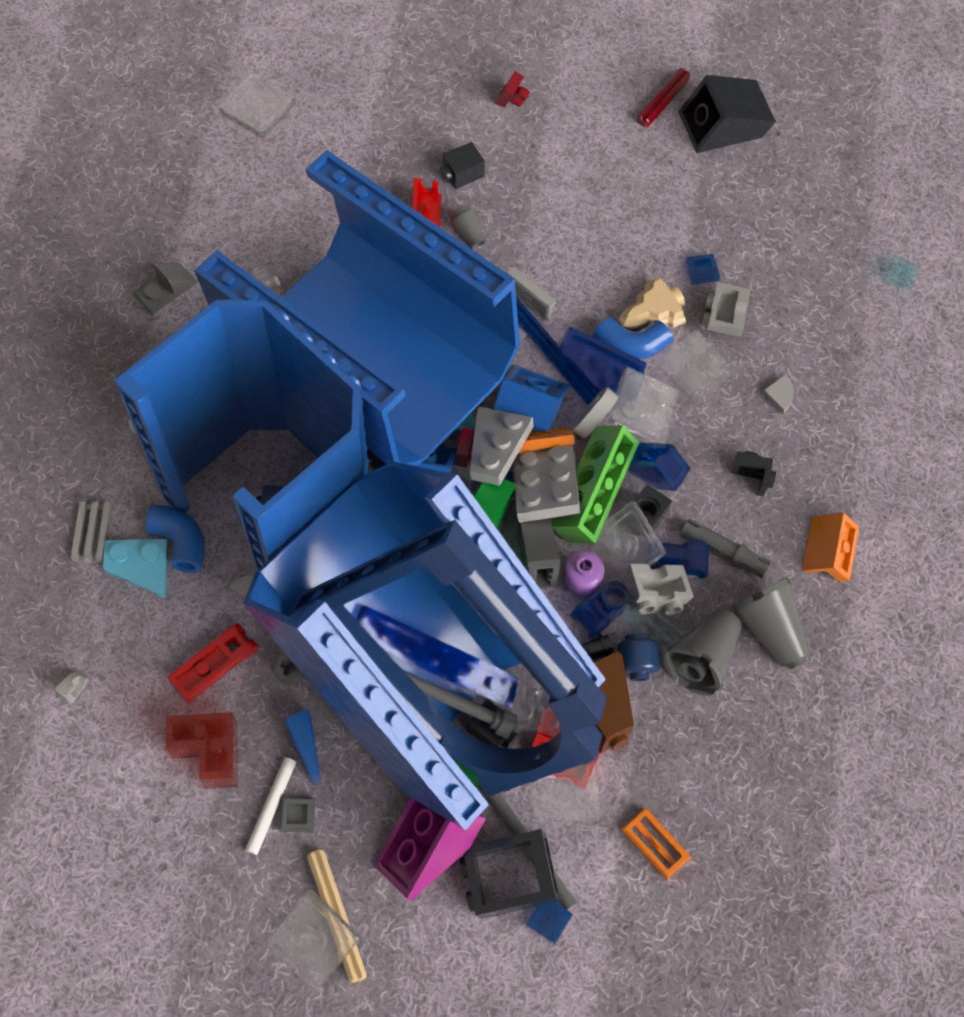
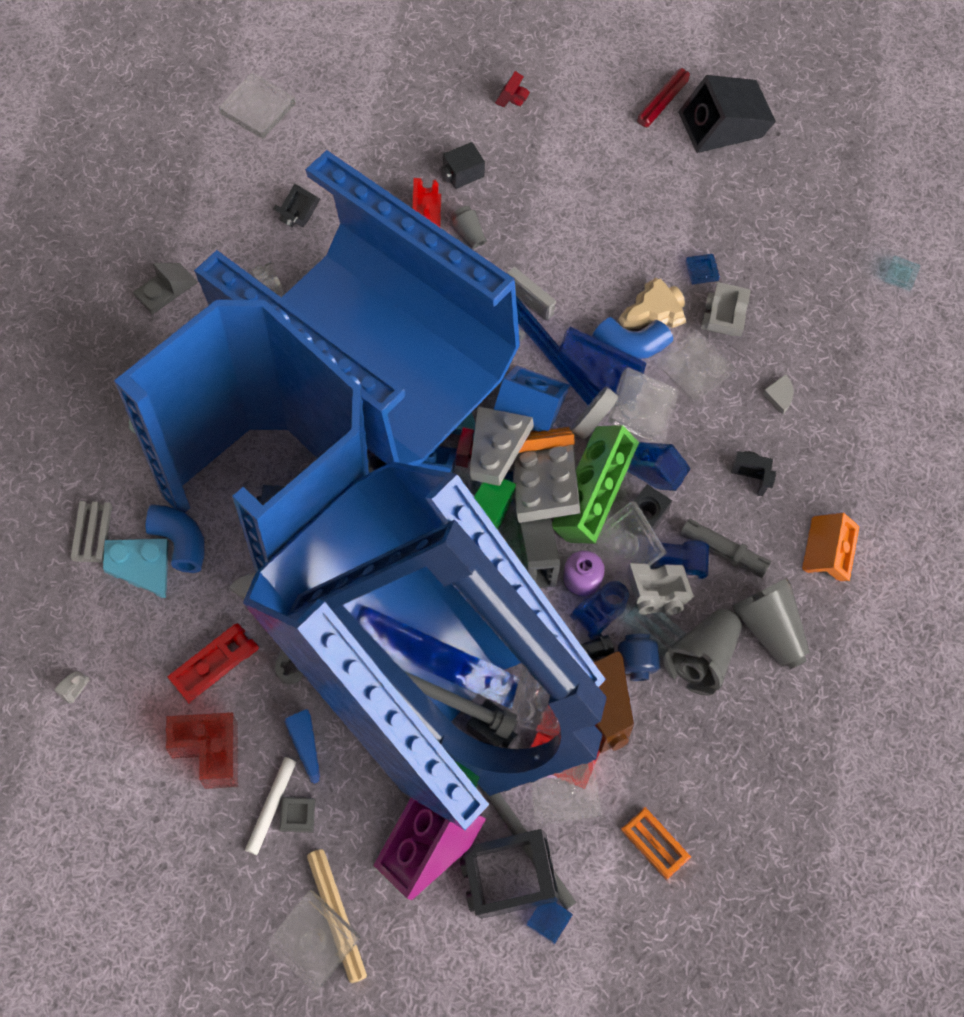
none -> black bracket [273,183,321,228]

